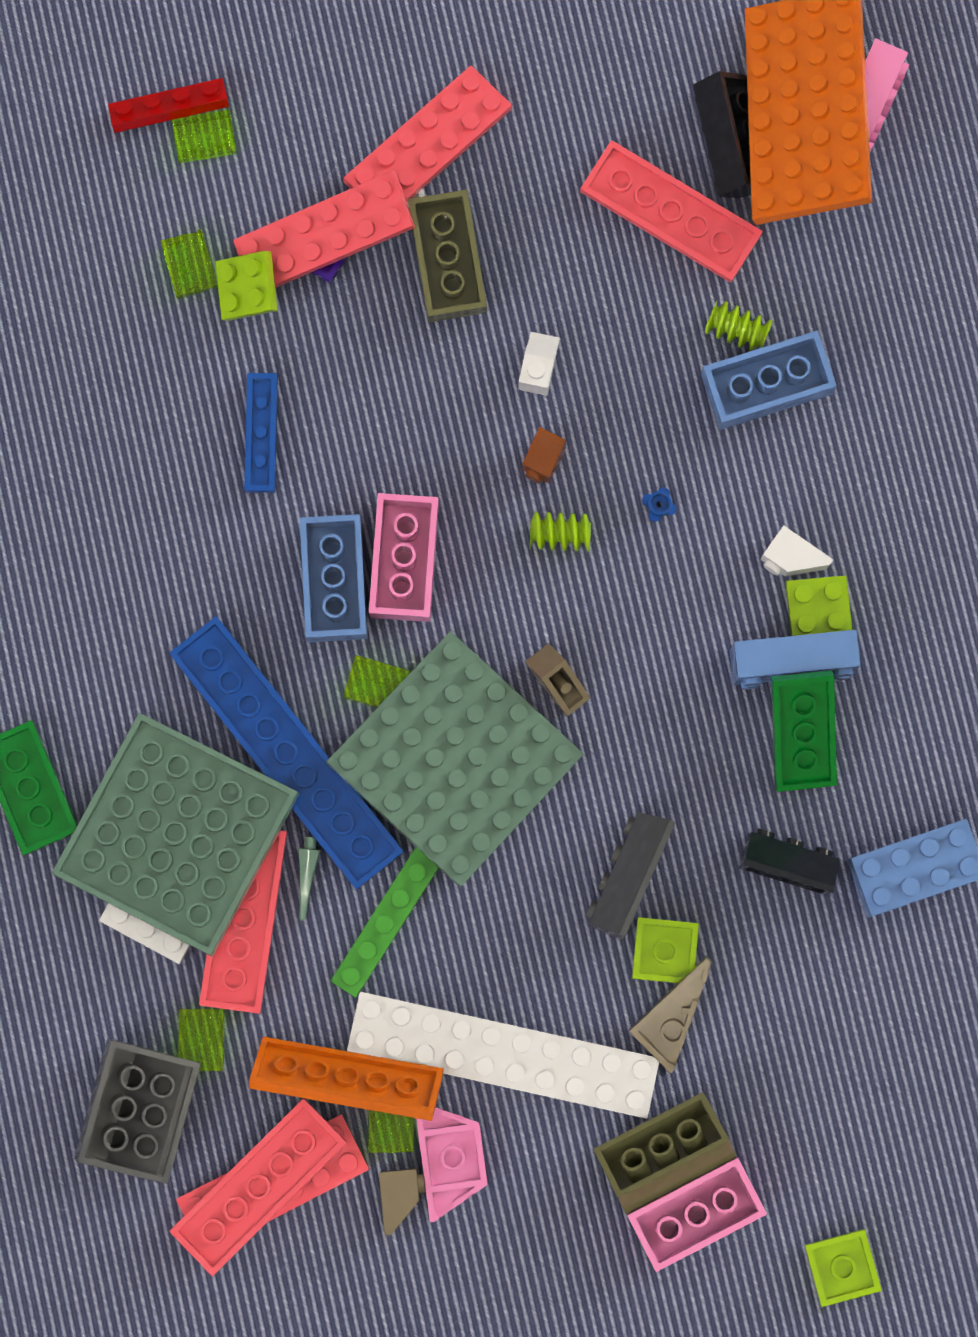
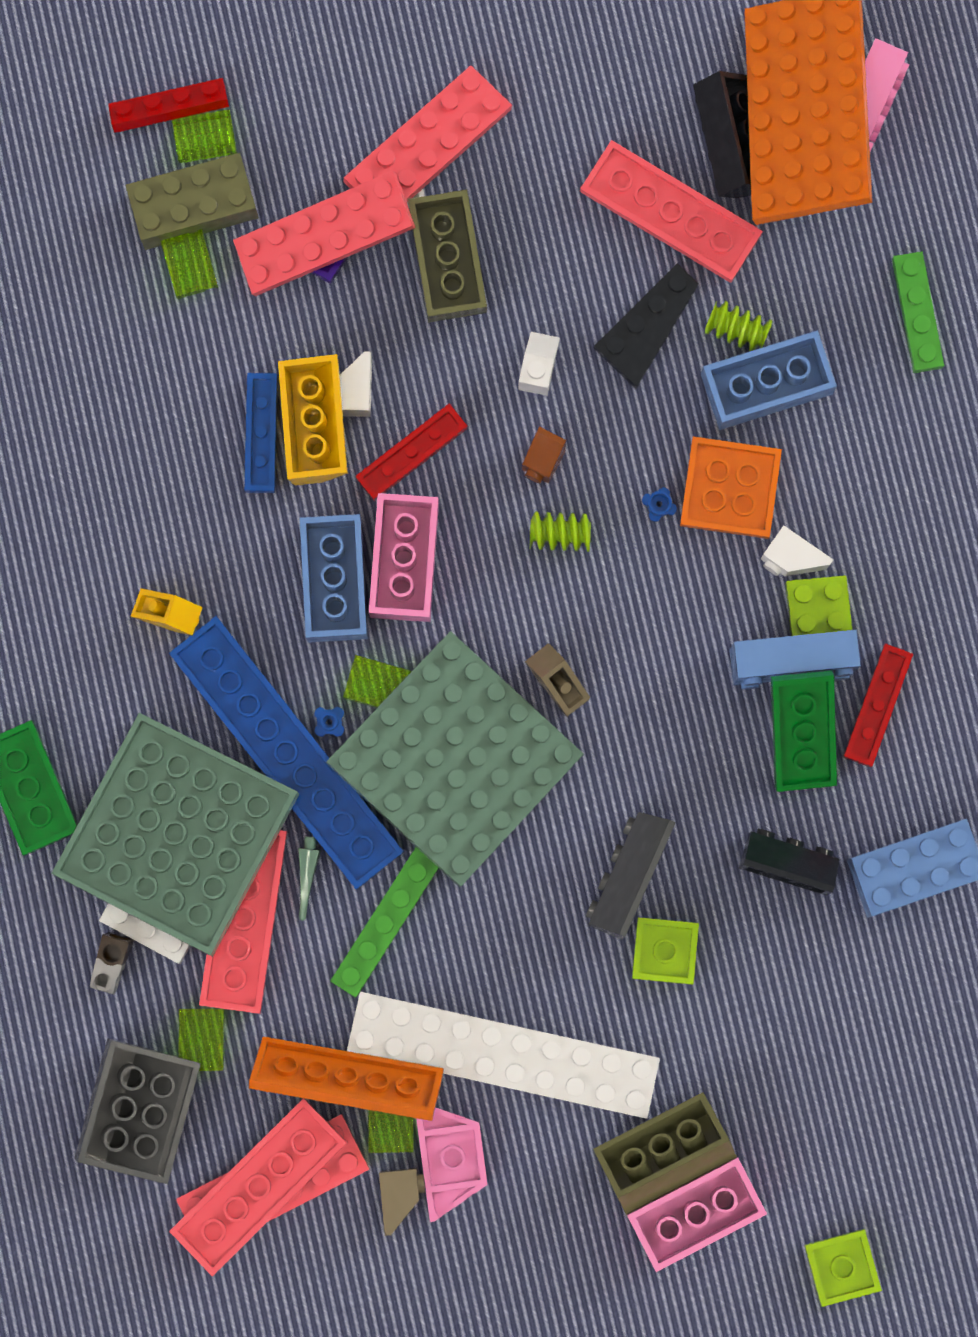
lime plate [215,251,278,321] -> none
dark tan wing [629,956,712,1074] -> none
none -> leg [90,932,134,995]
none -> olive brick [125,153,259,250]
none -> yellow slope [131,588,203,636]
none -> yellow slope [278,354,348,486]
none -> blue plate [314,707,344,737]
none -> white slope [340,351,372,417]
none -> red plate [355,403,468,501]
none -> black wing [594,263,699,389]
none -> orange plate [680,436,782,539]
none -> red plate [843,643,913,768]
none -> bright green plate [892,251,944,373]

